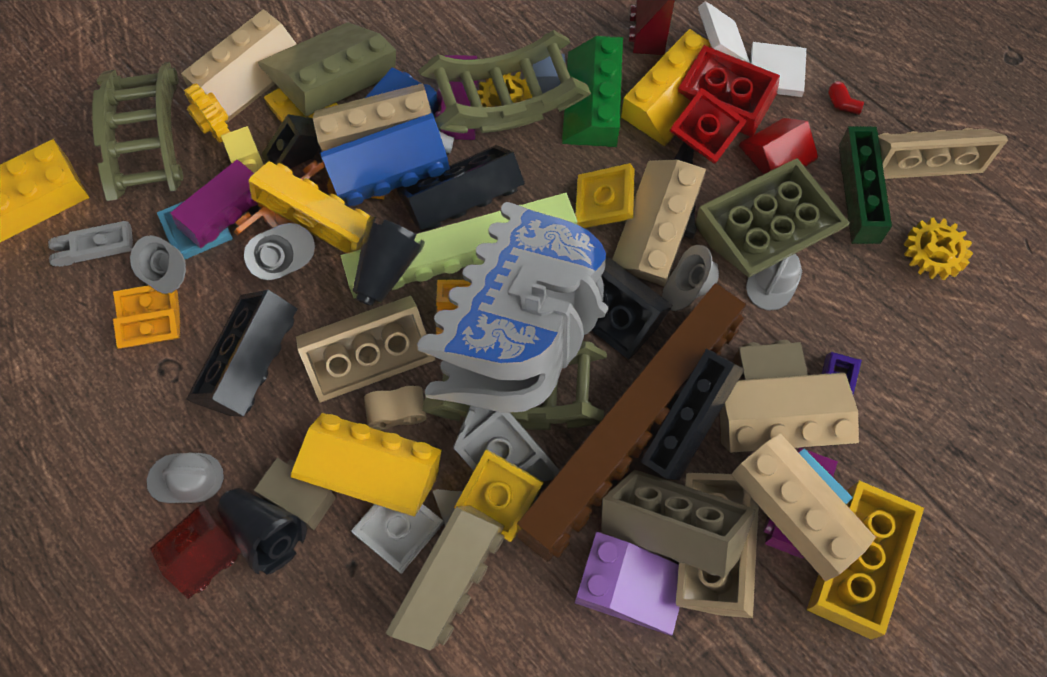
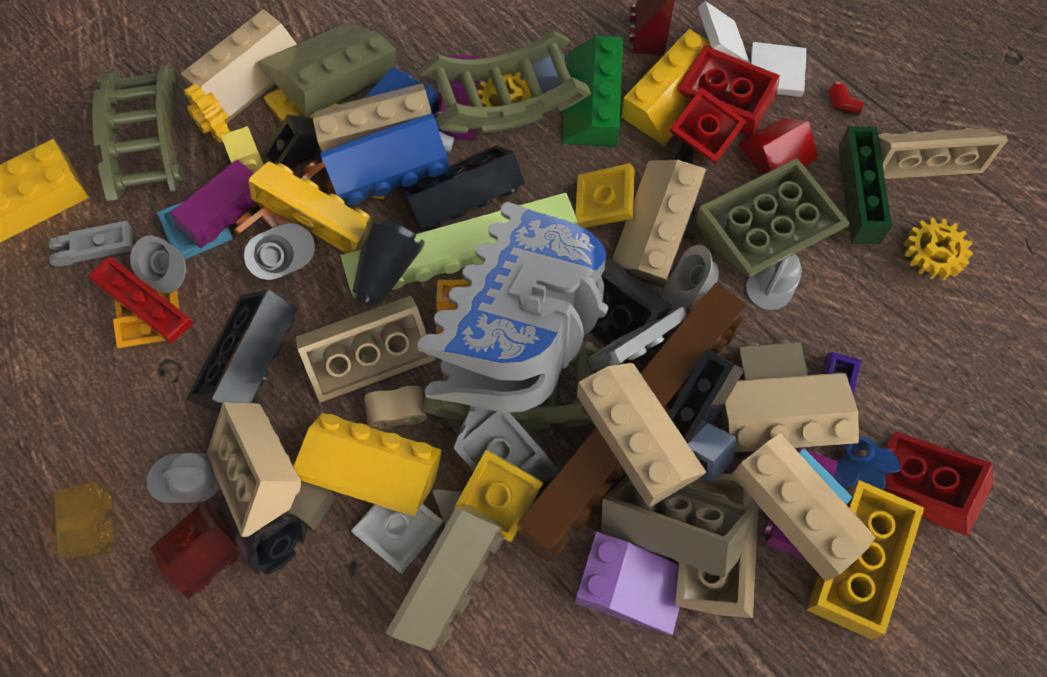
none -> clear yellow brick [54,482,114,561]
none -> red tile [87,256,194,344]
none -> tan slope [206,402,301,537]
none -> tan slope [577,363,707,508]
none -> light grey wing [587,307,687,370]
none -> sand blue brick [688,423,736,484]
none -> blue plate [834,437,900,490]
none -> red slope [883,431,993,536]

